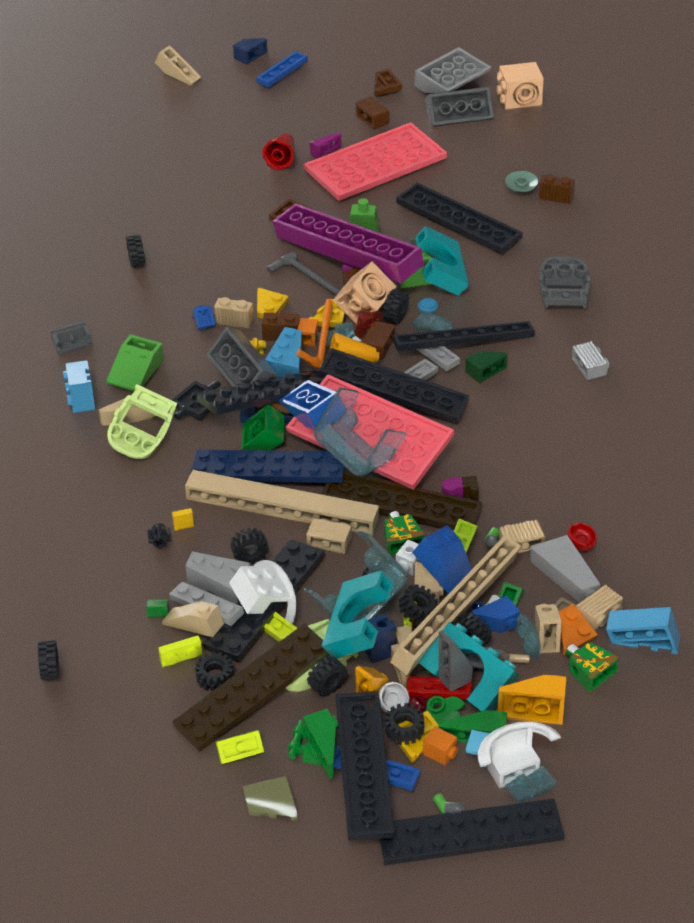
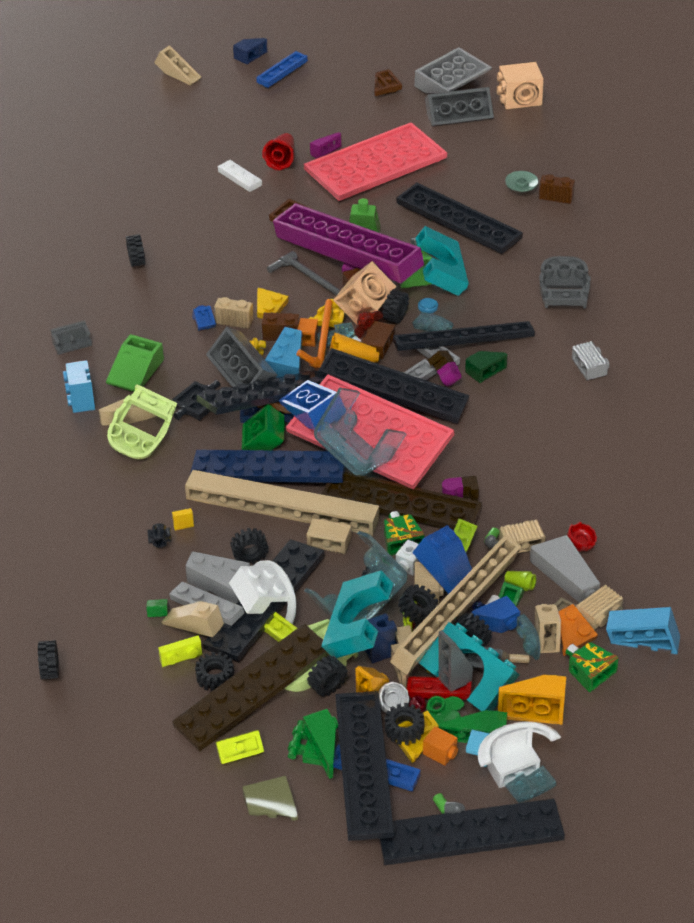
reddish brown brick [355,96,390,130] -> none
none -> white plate [218,160,262,192]
none -> leg [427,350,462,387]
none -> lime cone [504,571,536,591]

